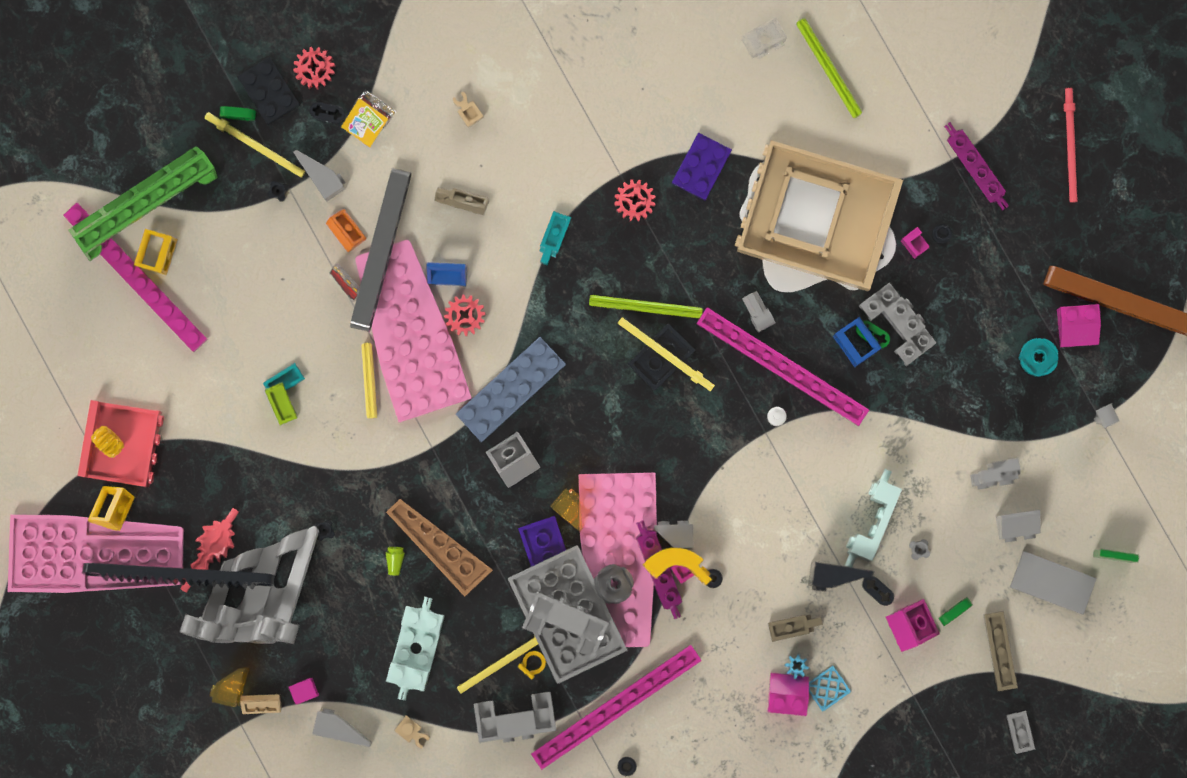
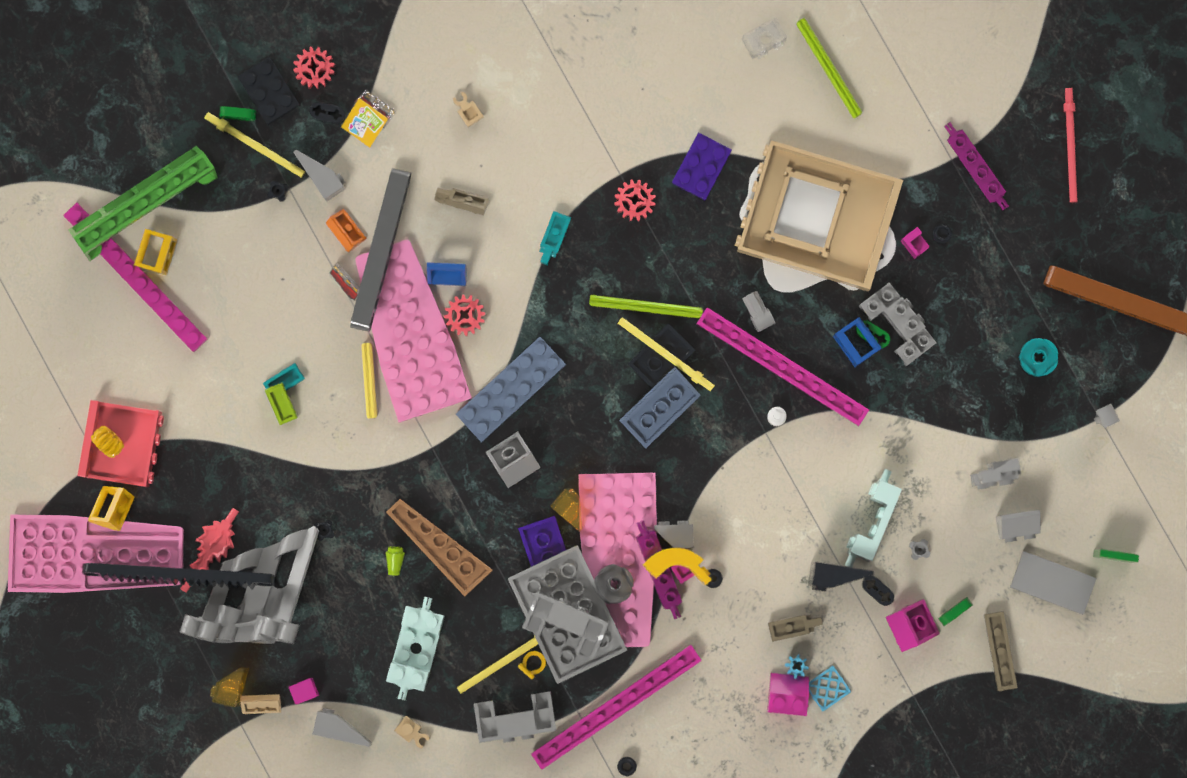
light grey plate [1006,711,1035,754] -> none
dark pink slope [1057,304,1101,348] -> none
none -> sand blue plate [619,367,701,448]

